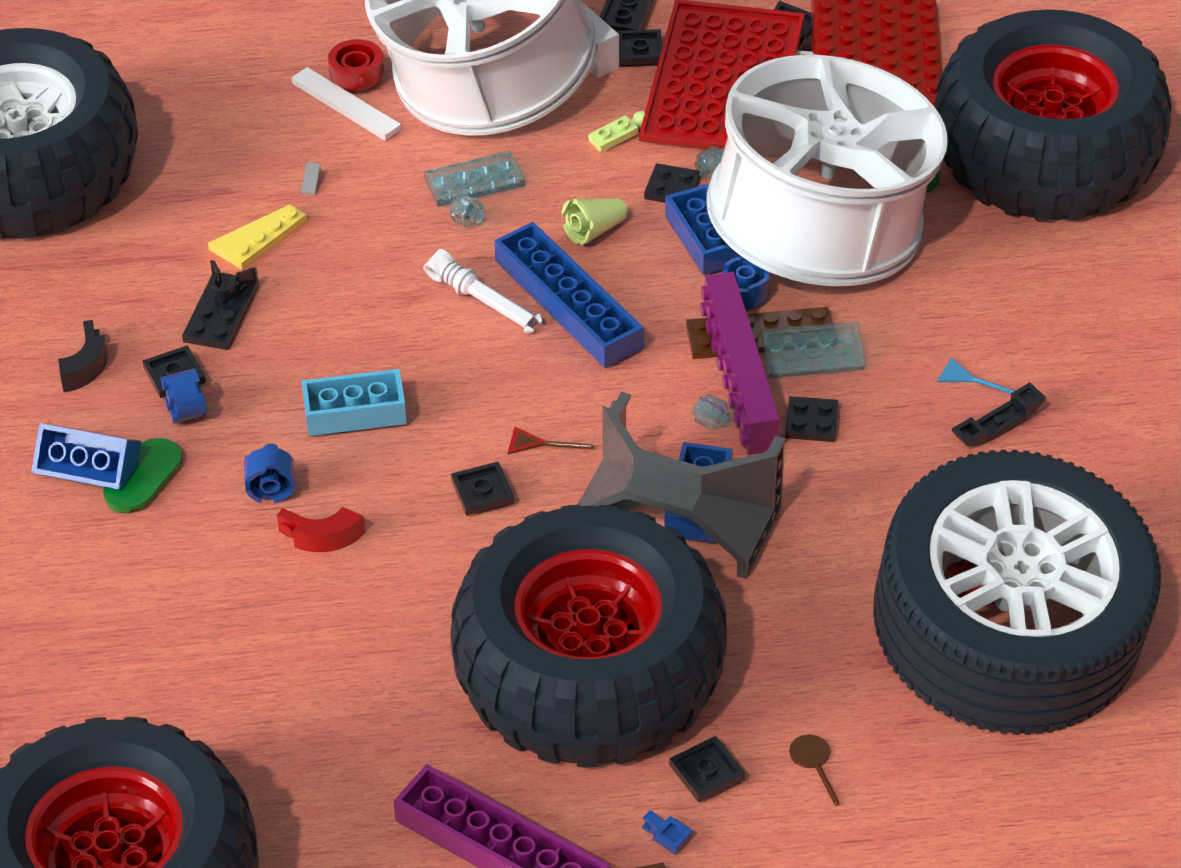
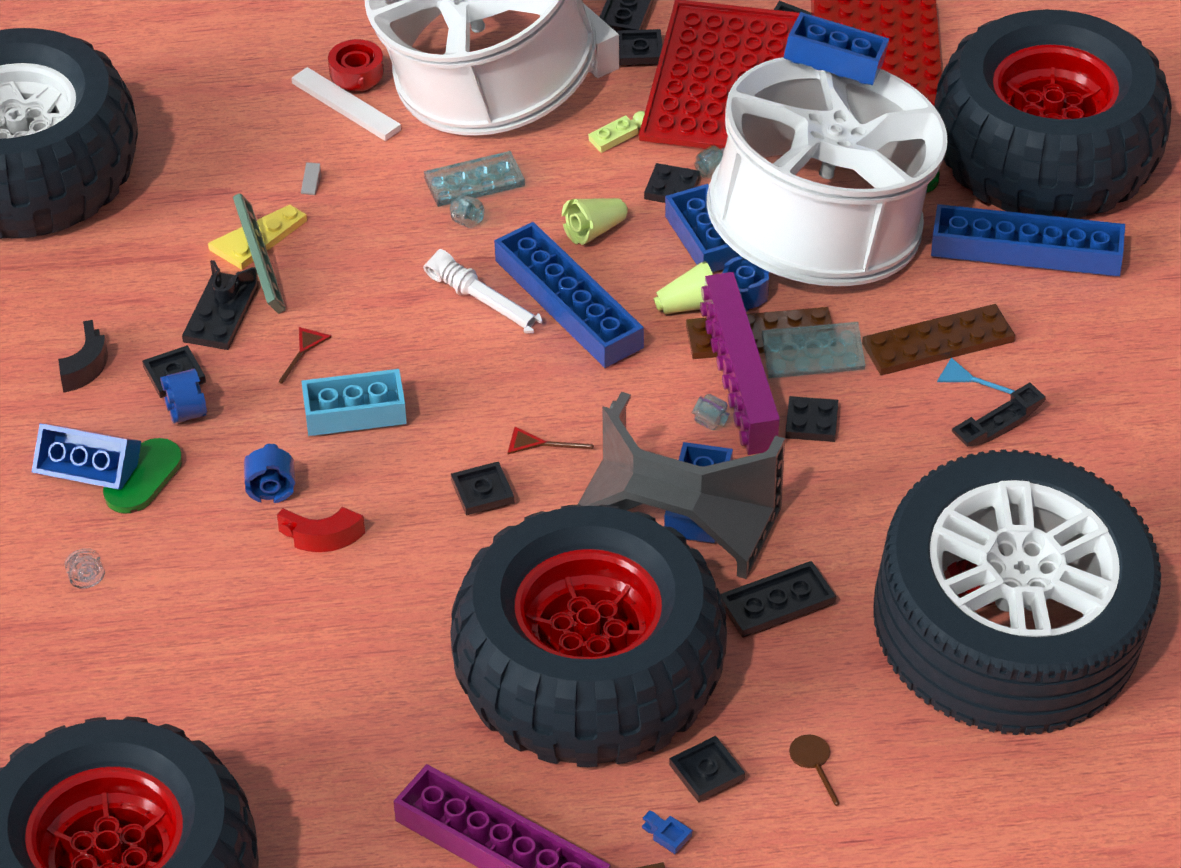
none -> clear wheel [64,548,105,589]
none -> sand green tile [233,193,286,314]
none -> reddish brown piece [279,327,331,384]
none -> yellowish green cone [654,261,713,314]
none -> black plate [721,561,836,638]
none -> blue brick [783,12,889,85]
none -> reddish brown plate [862,304,1015,376]
none -> blue brick [931,204,1125,276]

